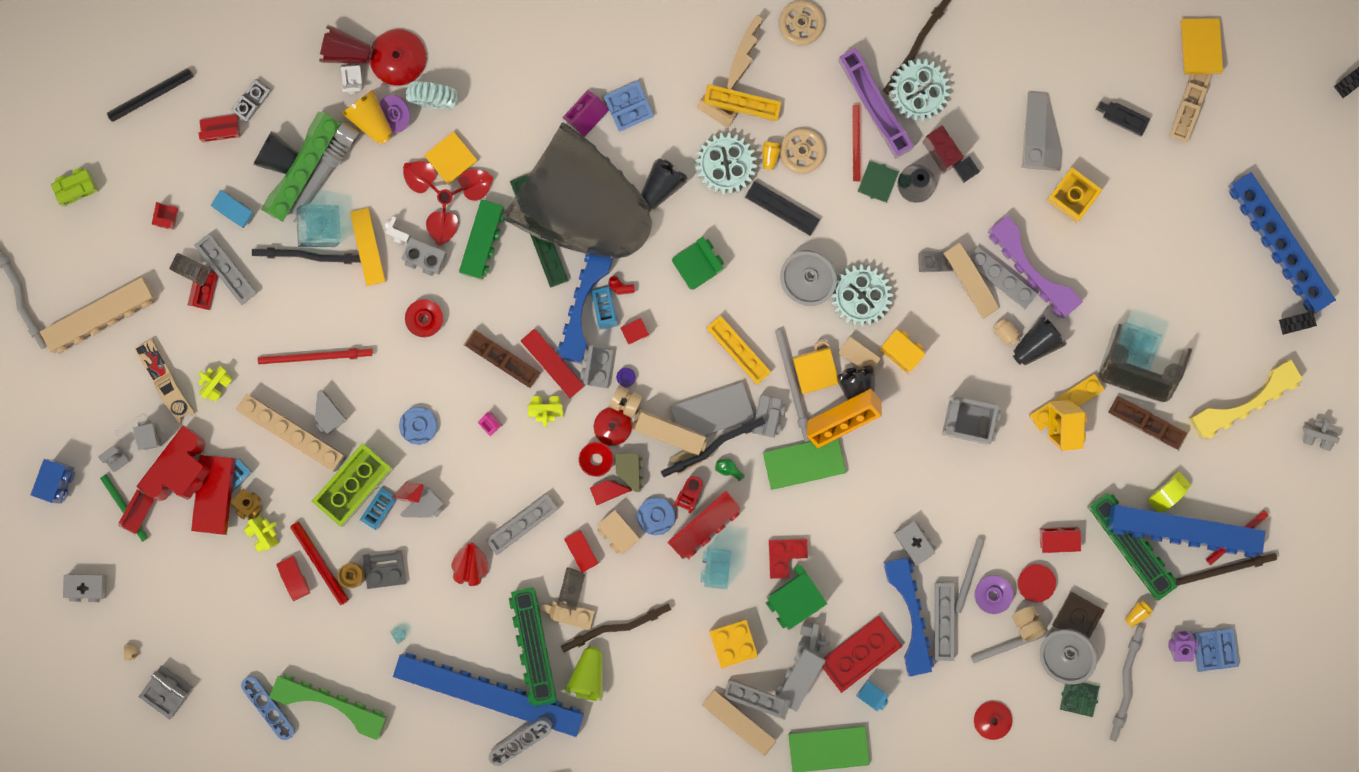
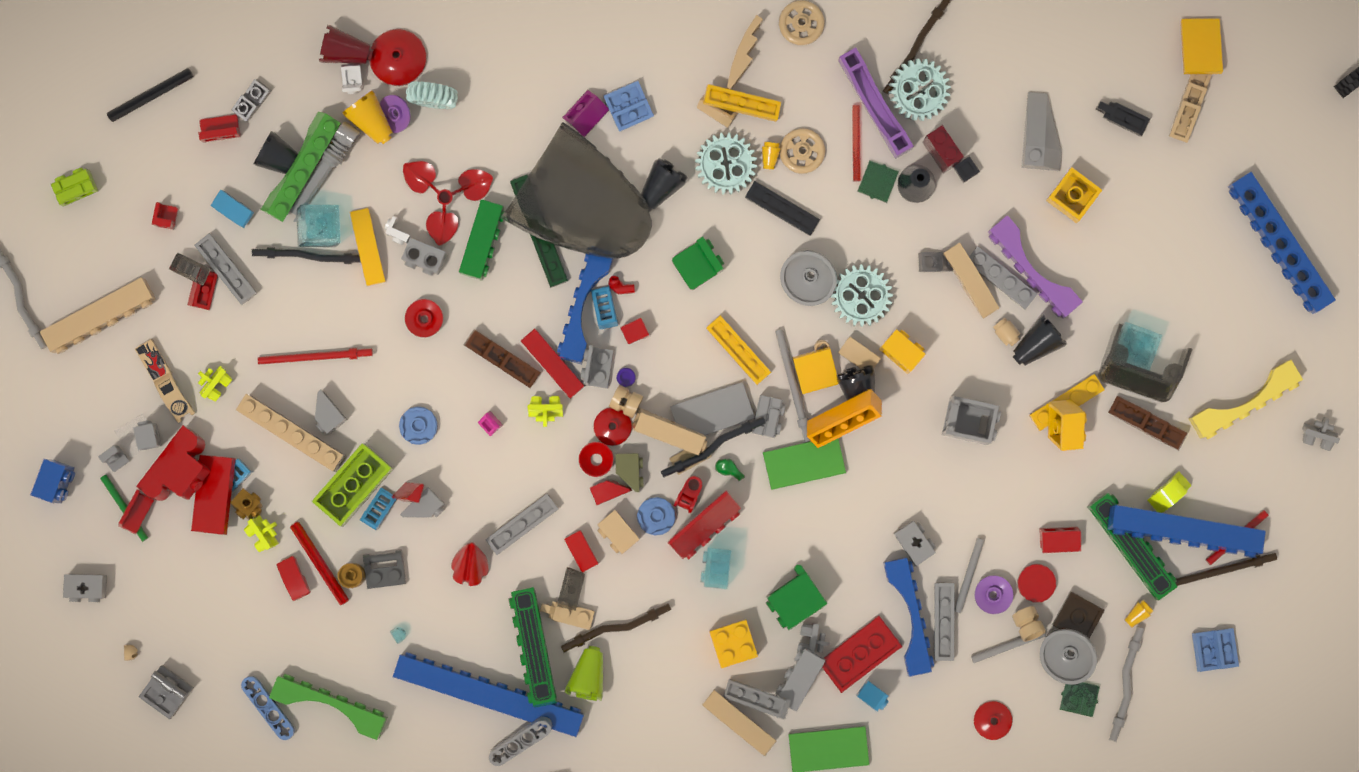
yellow tile [424,131,478,185] -> none
red plate [769,539,808,579] -> none
medium lavender brick [1168,630,1198,662] -> none
black tyre [1279,311,1317,335] -> none

